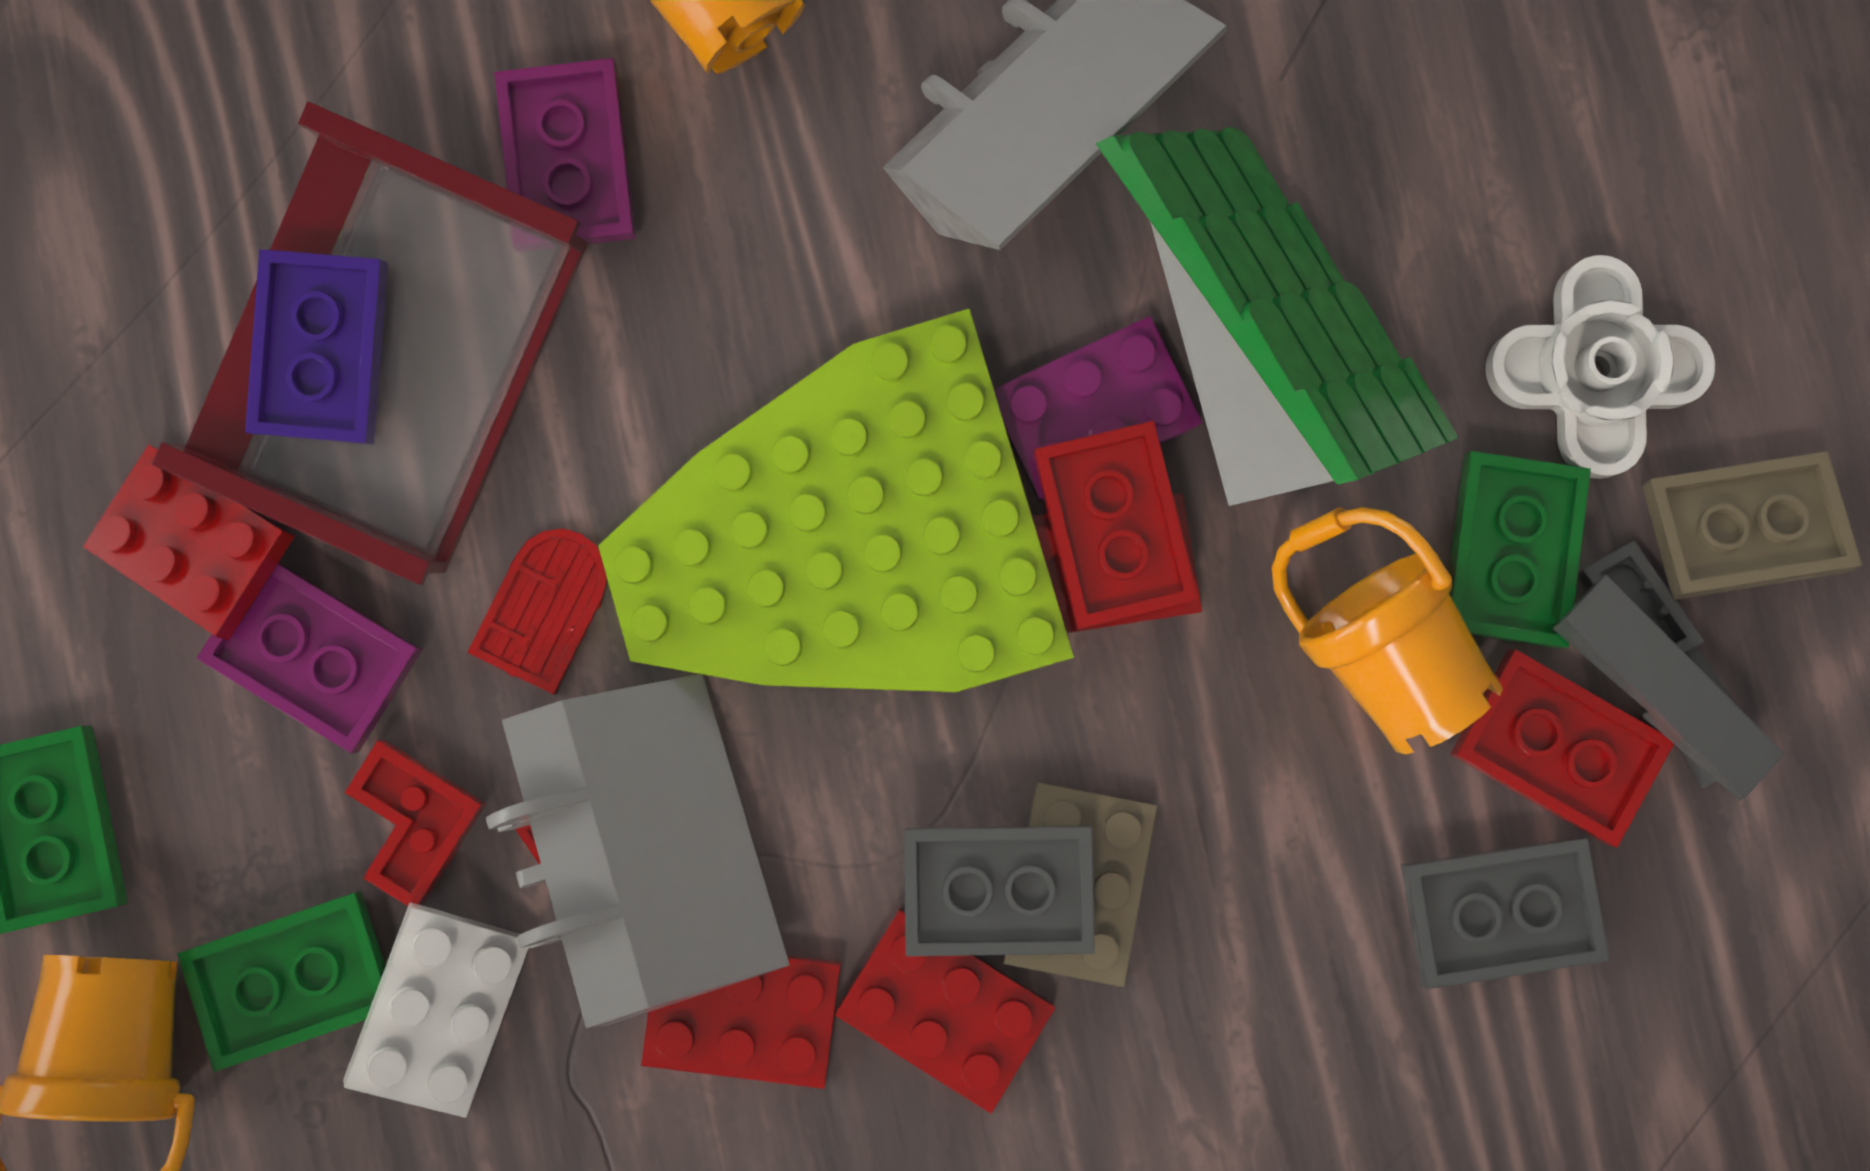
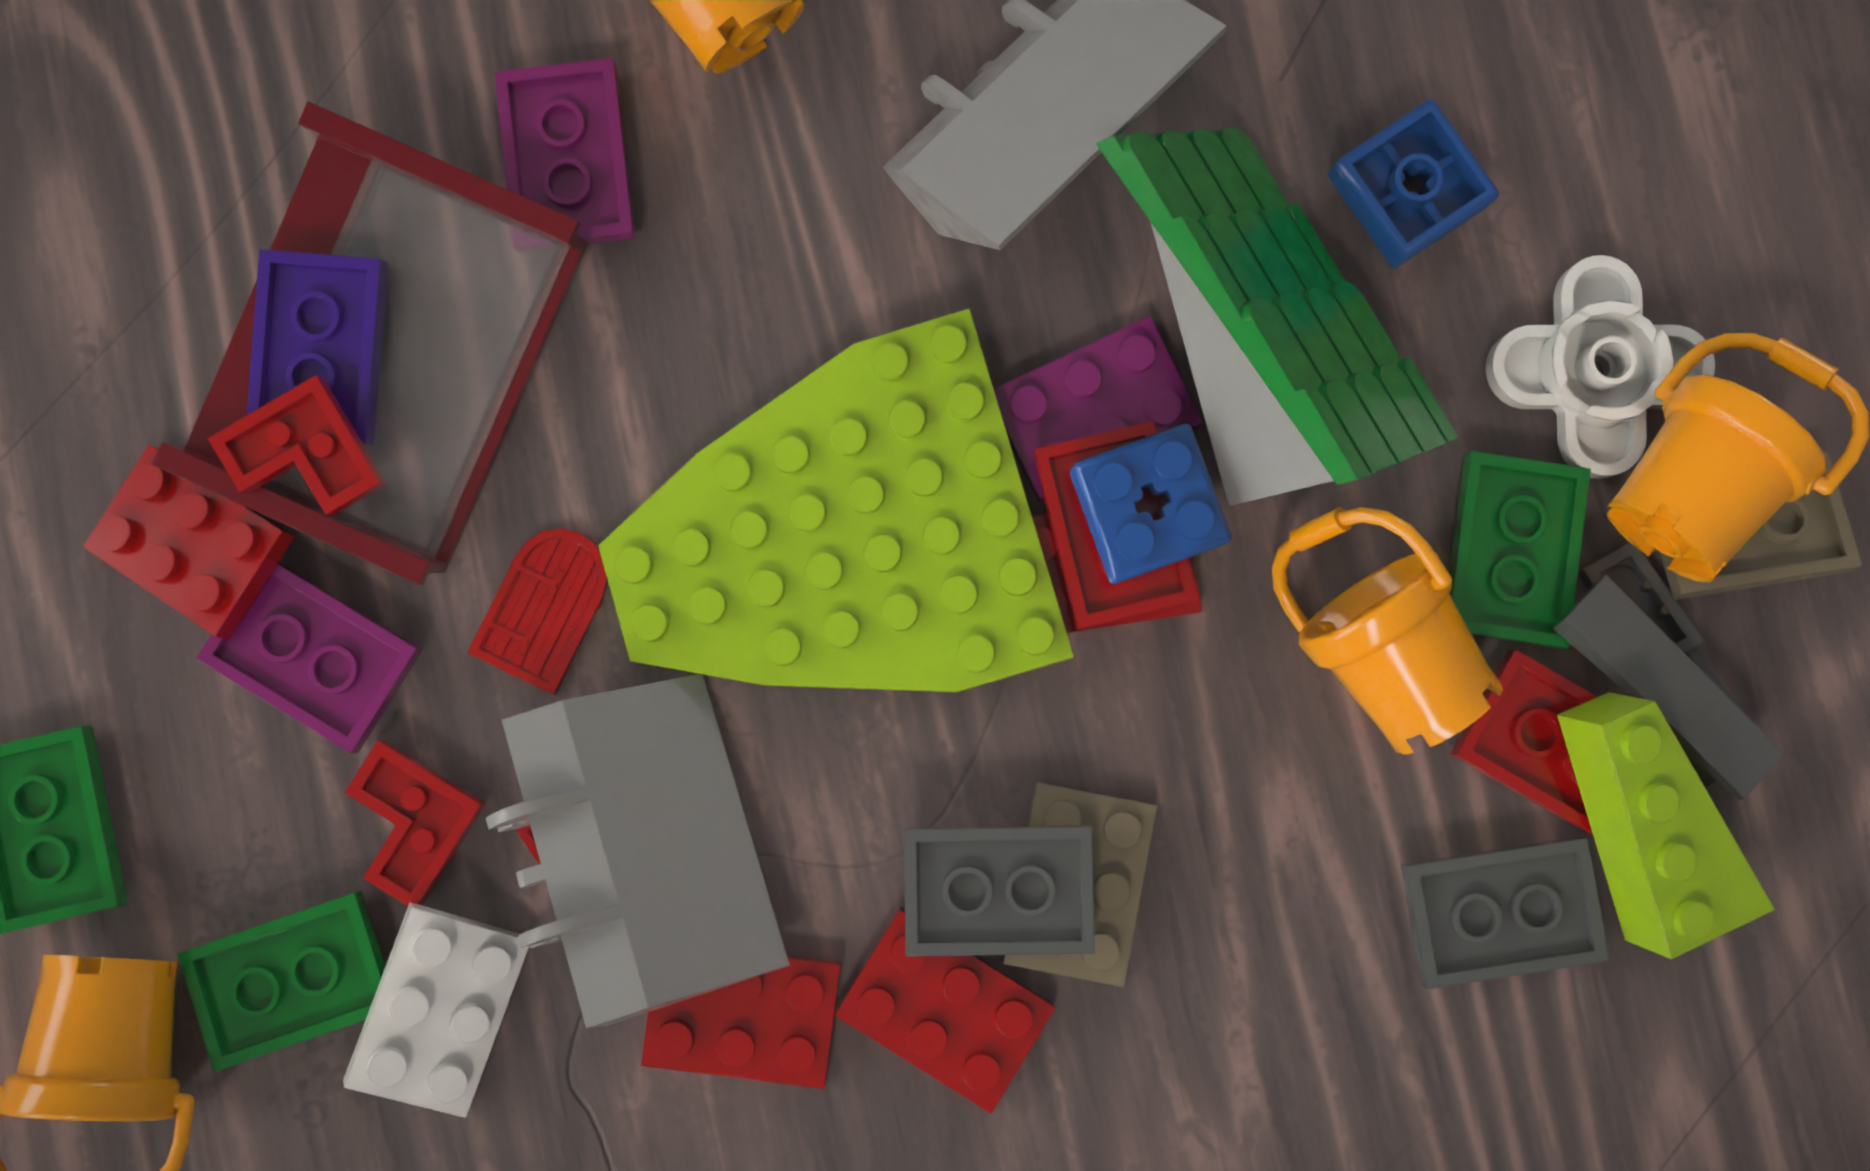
none -> red plate [207,375,387,516]
none -> blue brick [1070,424,1232,584]
none -> blue brick [1328,99,1499,268]
none -> lime wedge [1557,692,1775,960]
none -> light orange piece [1607,333,1869,583]

